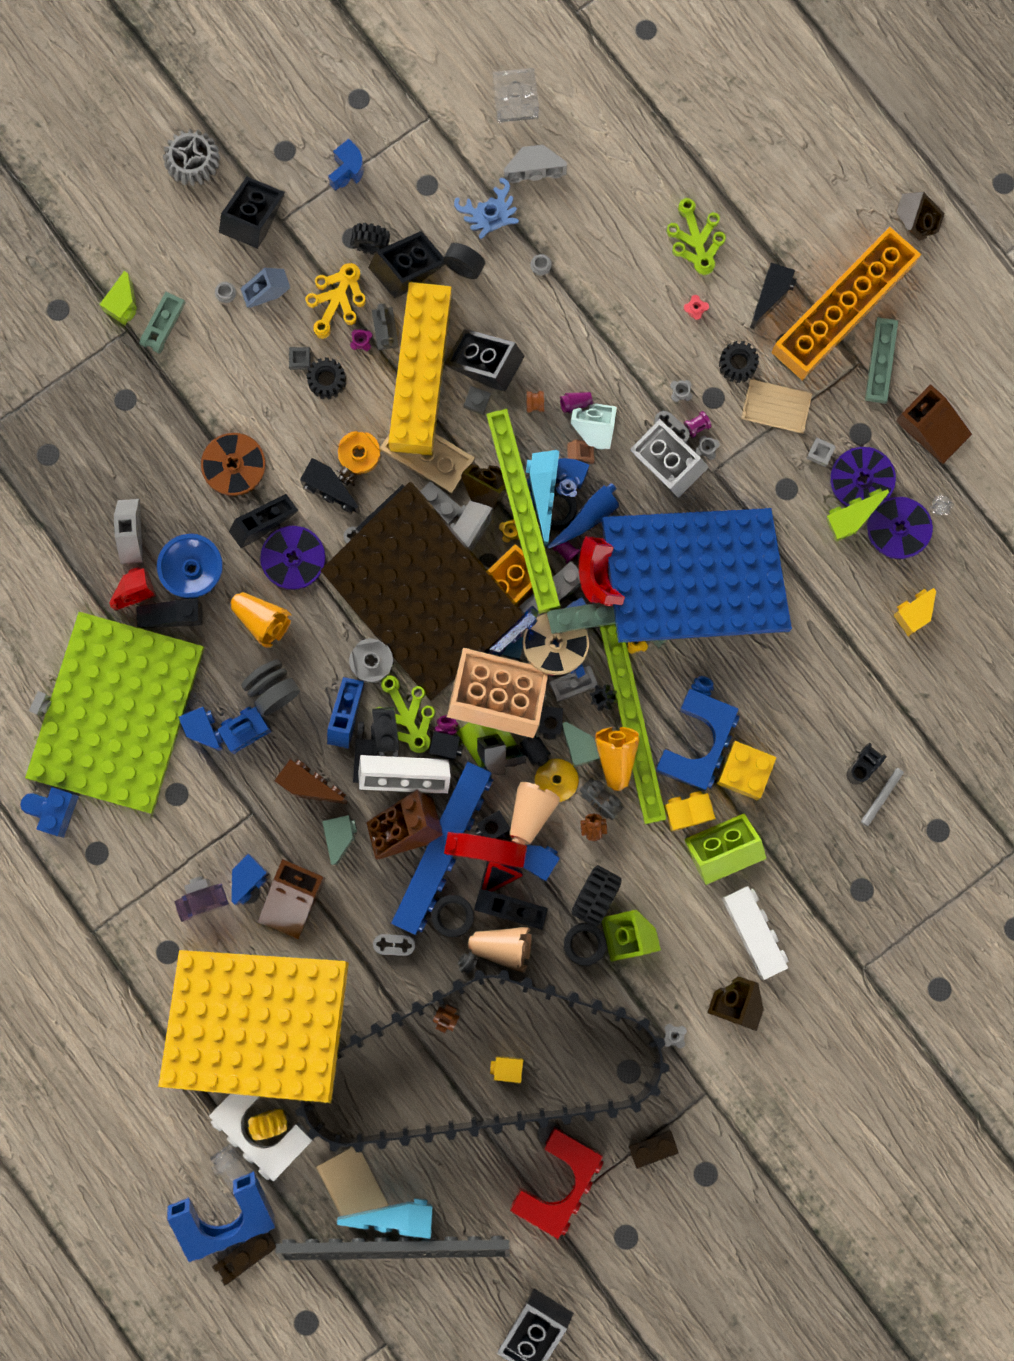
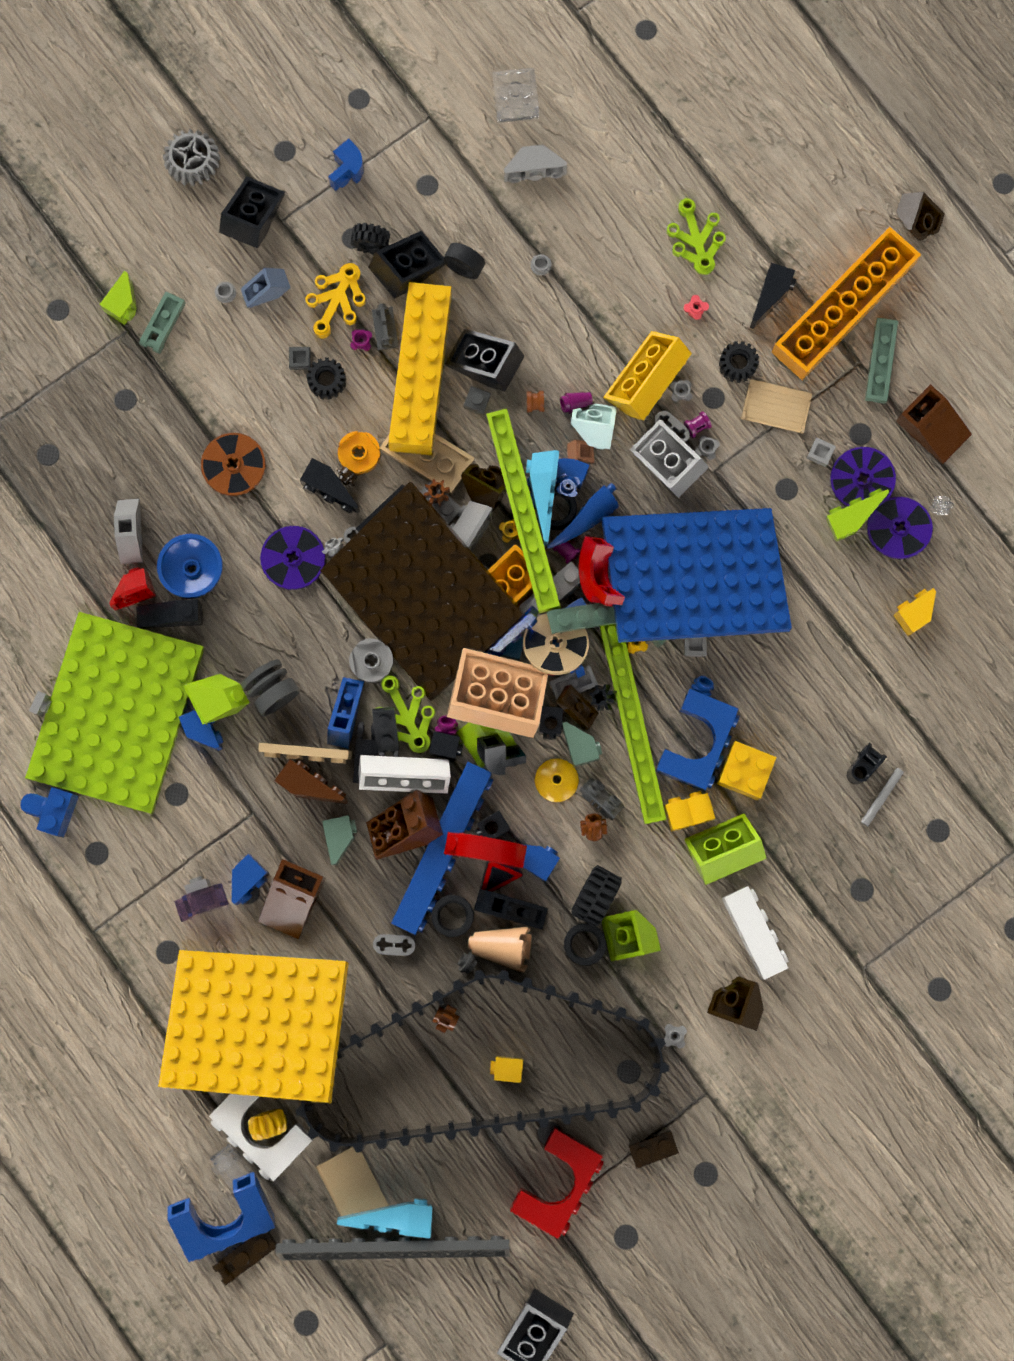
blue brick [217,706,272,754] -> none
black slope [229,494,298,548] -> none
light orange cone [231,592,292,648] -> none
medium blue animal [454,178,519,239] -> none
light nougat cone [509,782,560,845] -> none
black brick [520,735,551,767] -> none
light orange cone [595,727,640,791] -> none
none -> lime slope [183,674,250,725]
none -> tan plate [258,743,353,764]
none -> light grey plate [322,537,344,557]
none -> dark orange gear [423,479,450,507]
none -> dark brown plate [556,684,599,731]
none -> yellow slope [603,331,692,421]
none -> light grey plate [684,637,707,657]

